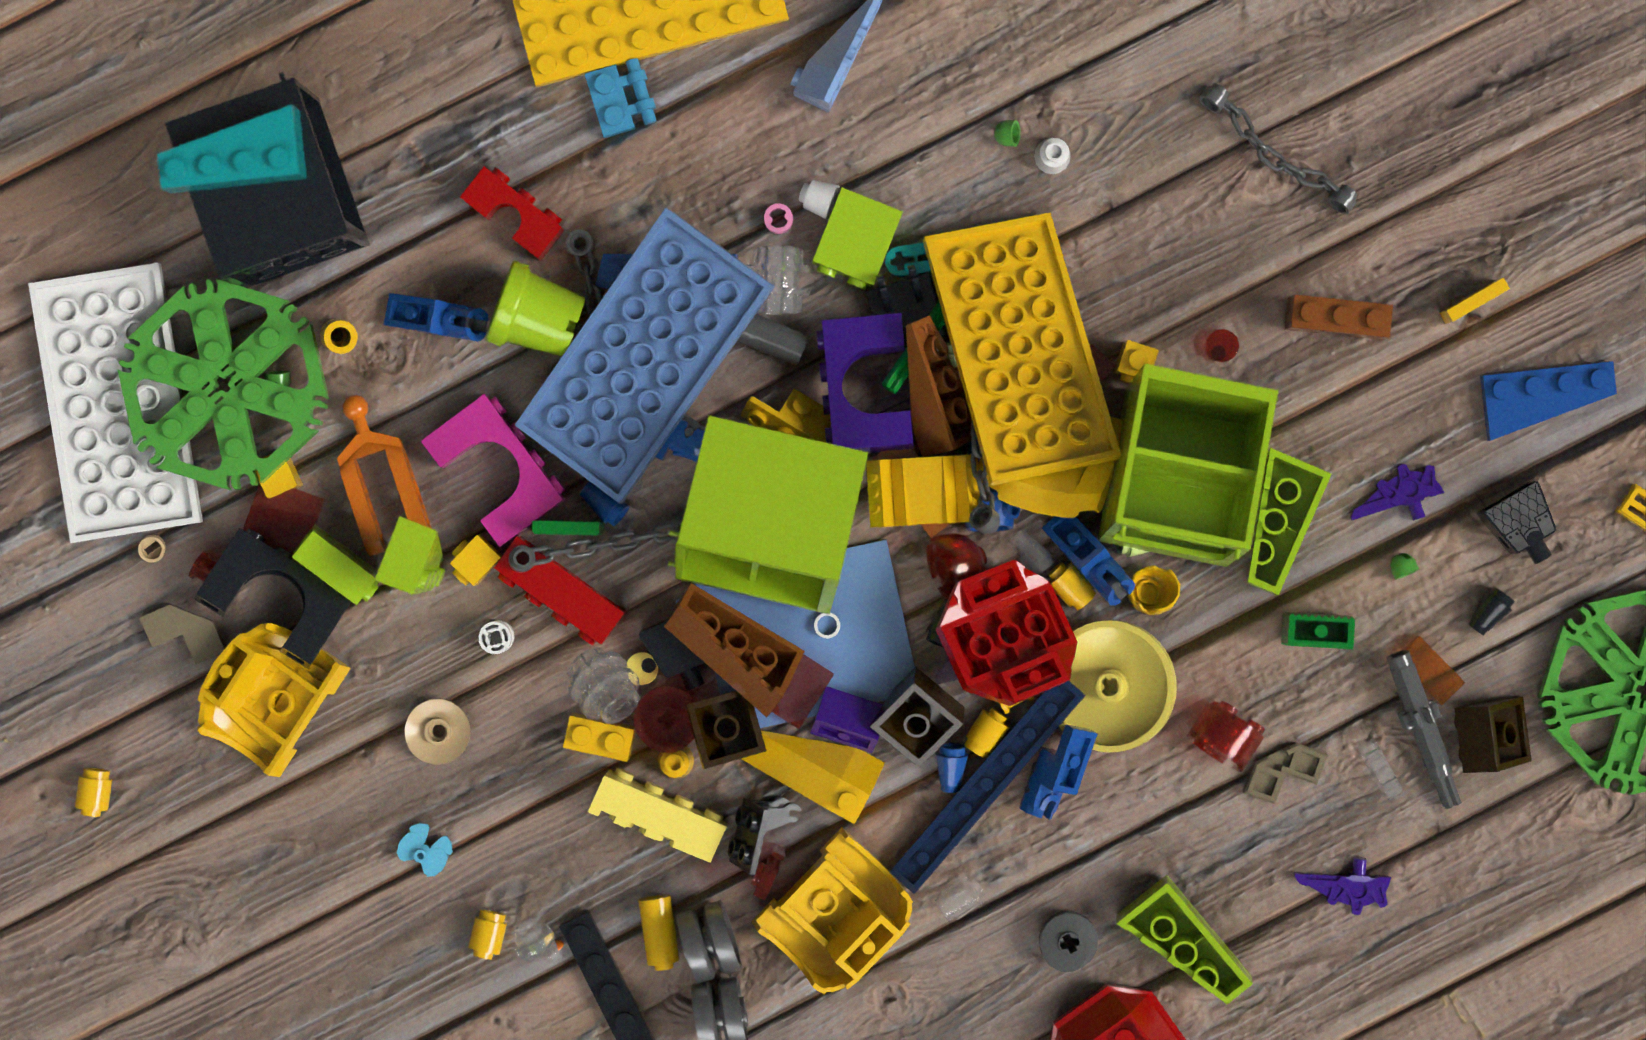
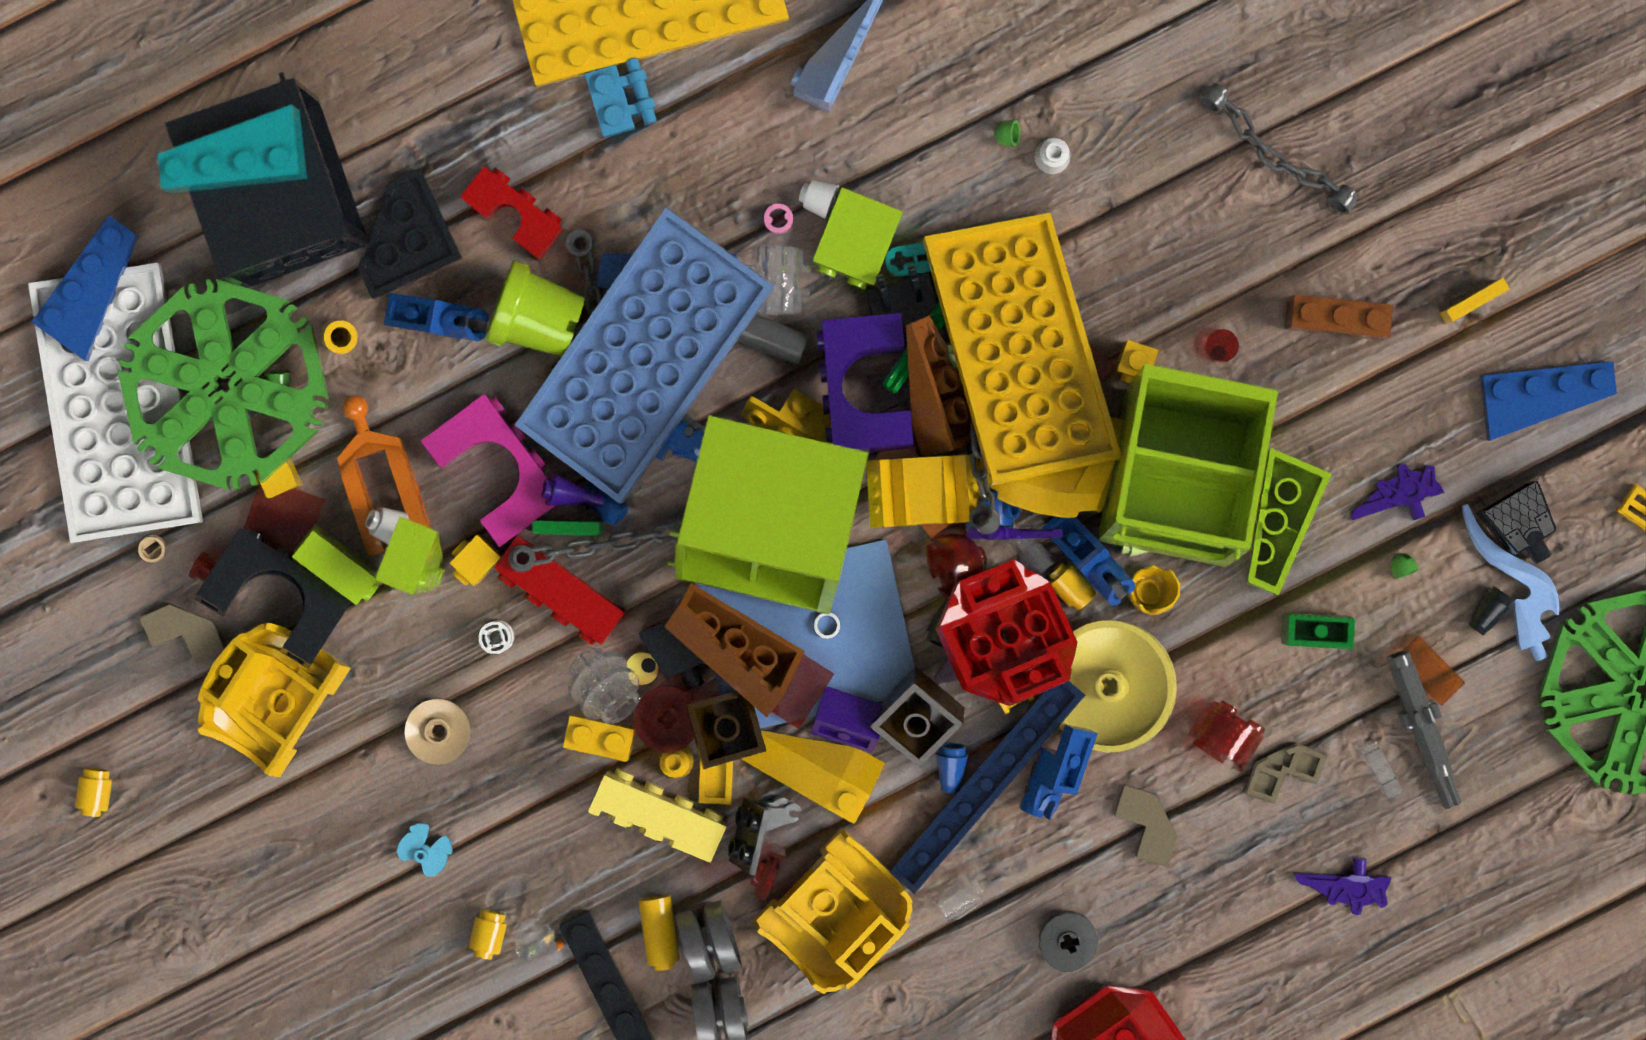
yellow brick [964,708,1010,759] -> none
lime wedge [1116,875,1253,1004] -> none
dark brown slope [1454,697,1532,773] -> none
none -> blue wing [32,215,139,361]
none -> black plate [358,168,463,300]
none -> white hat [365,507,409,544]
none -> dark purple cone [541,474,604,507]
none -> yellow tile [698,761,733,805]
none -> dark purple piece [966,527,1063,540]
none -> dark tan tile [1114,784,1177,867]
none -> light blue piece [1462,504,1559,661]

